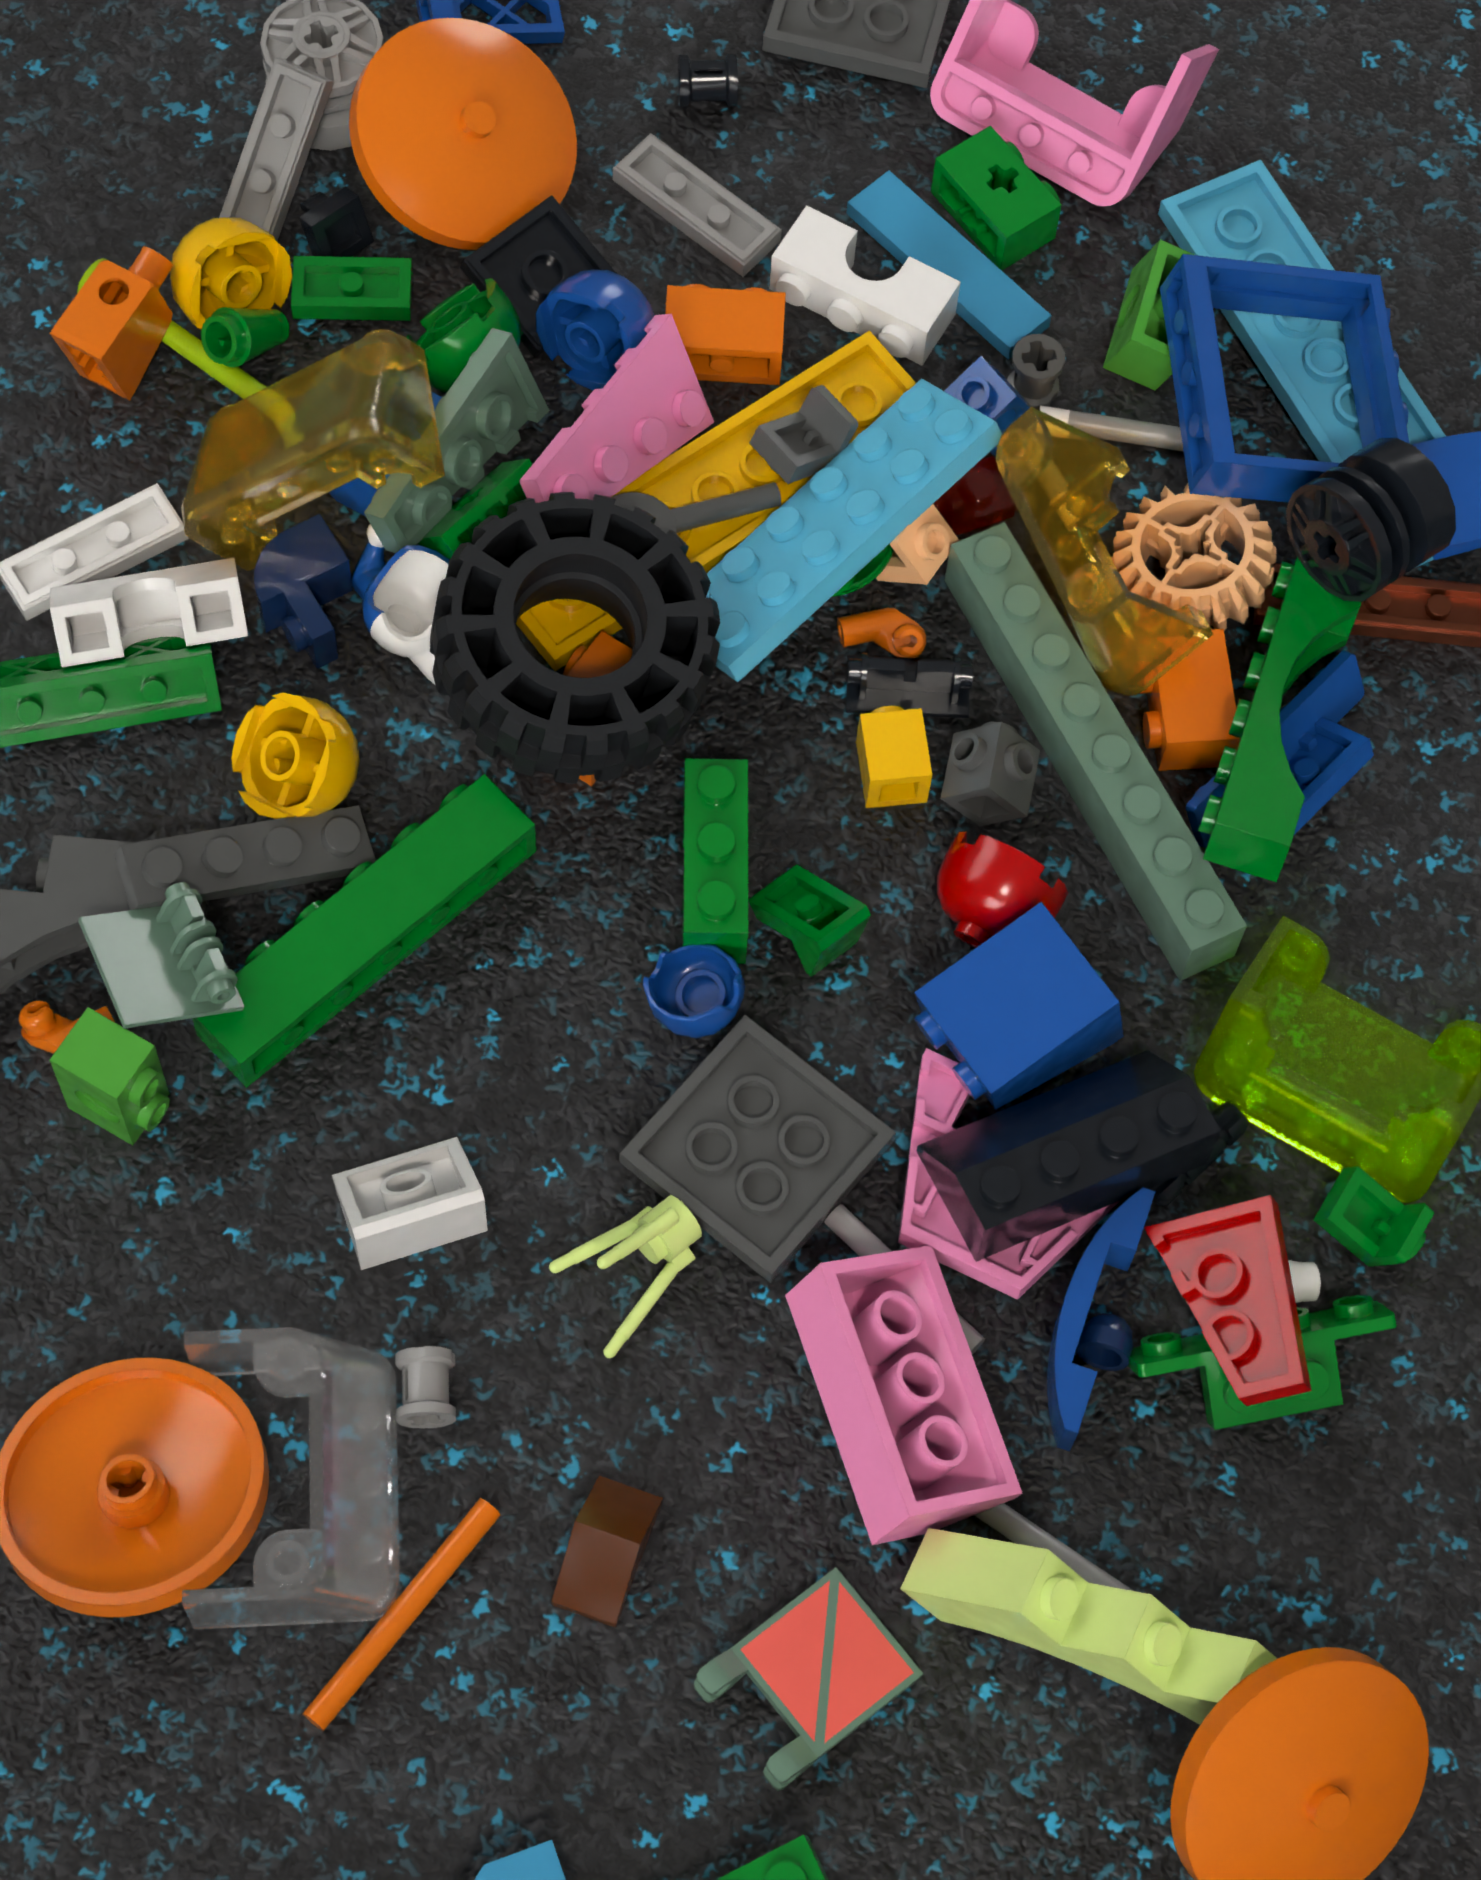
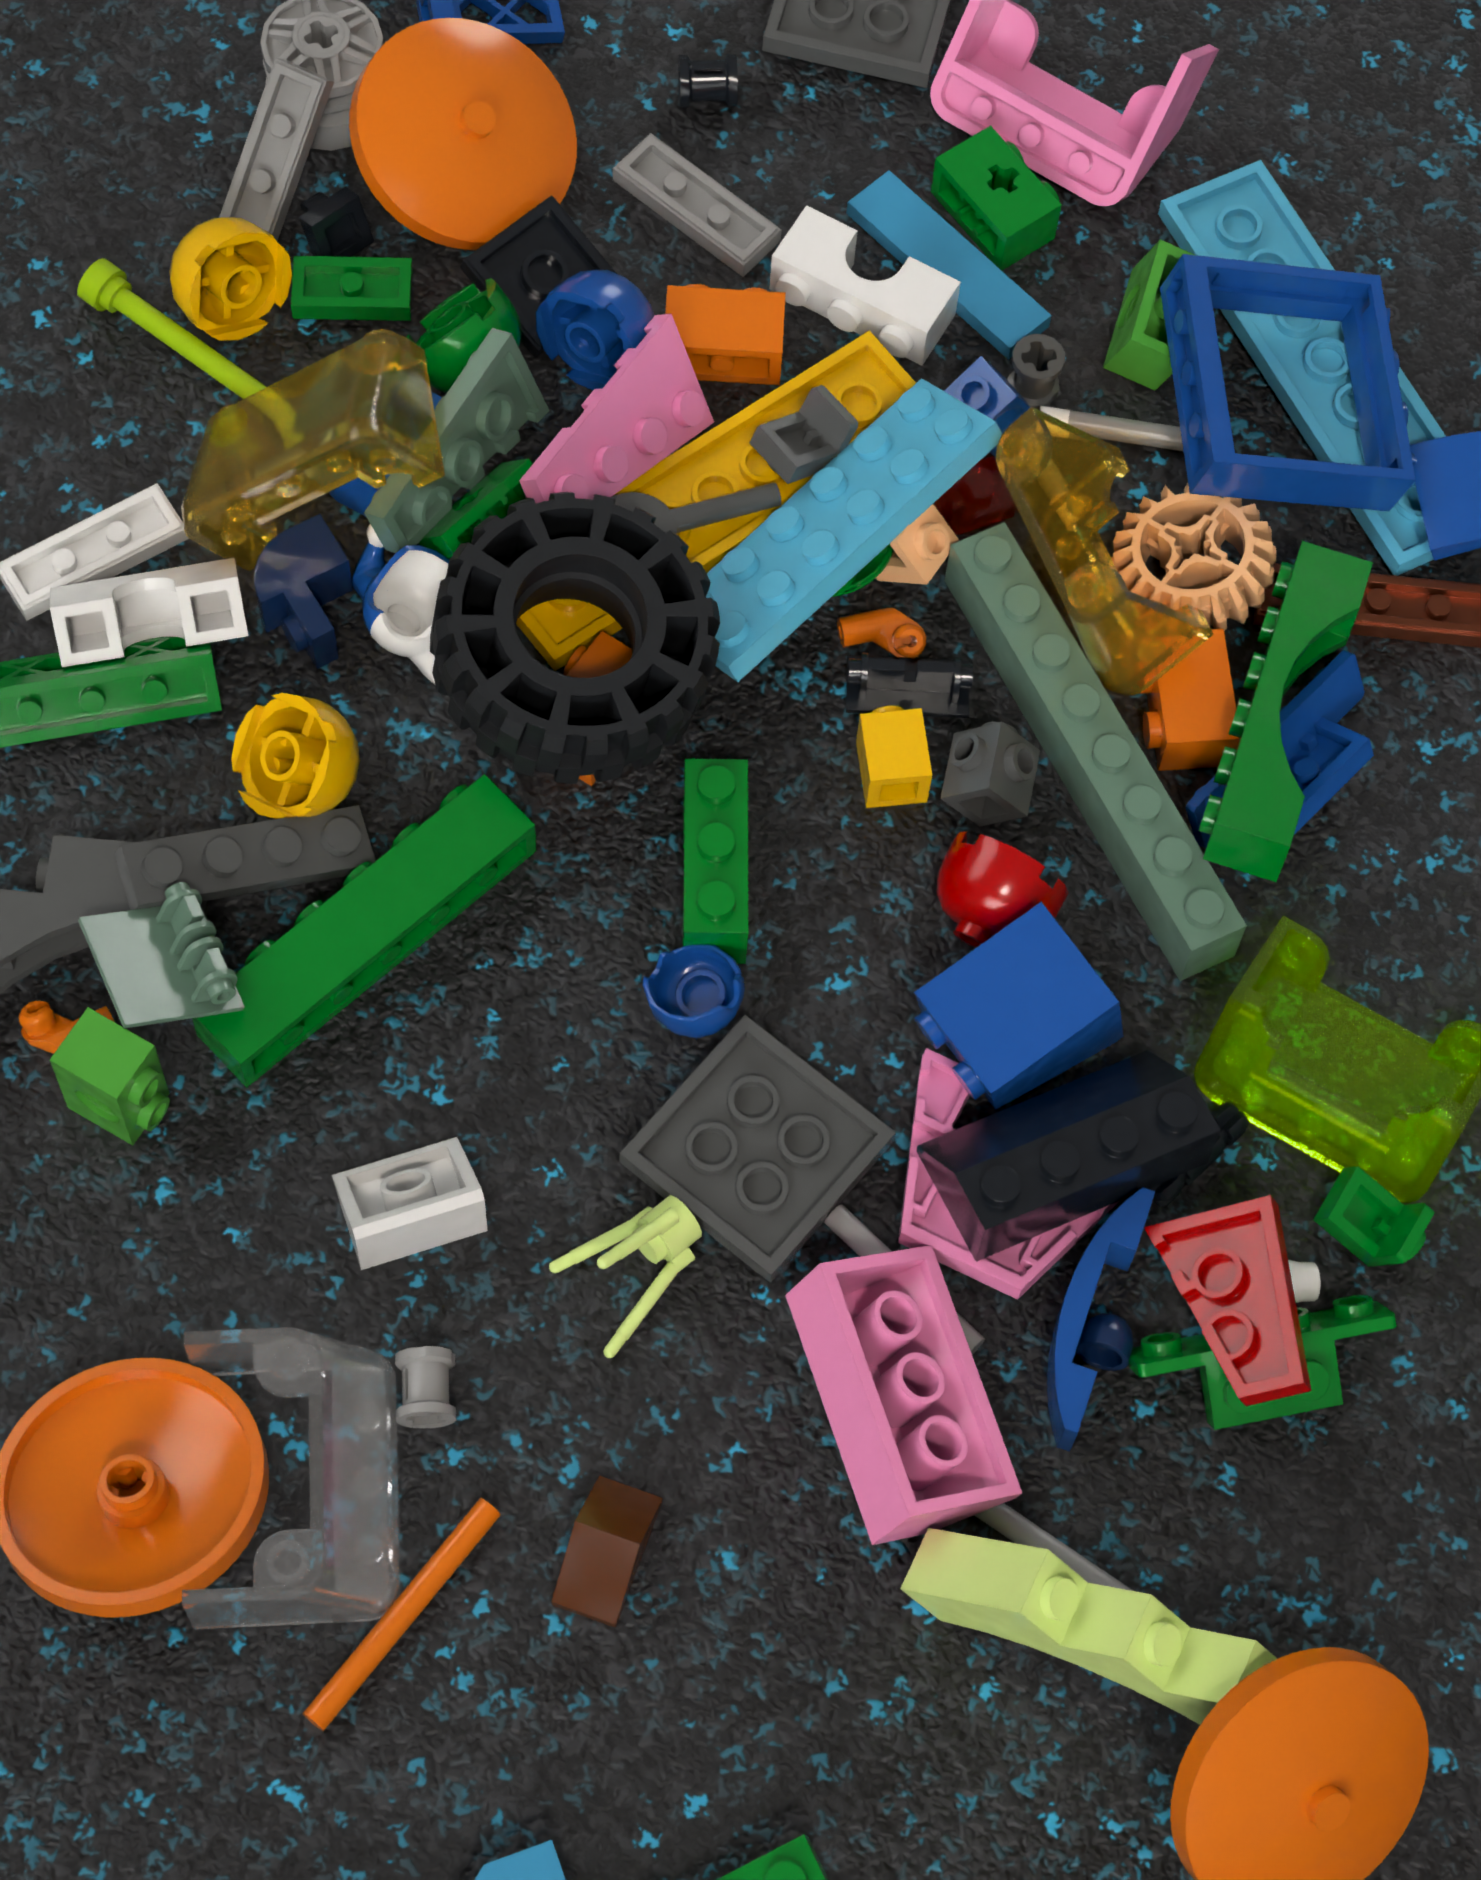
orange torso [50,246,173,401] -> none
green cone [201,307,289,367] -> none
flag [693,1567,923,1791] -> none
green slope [748,864,871,977] -> none
black wheel [1286,438,1456,602] -> none

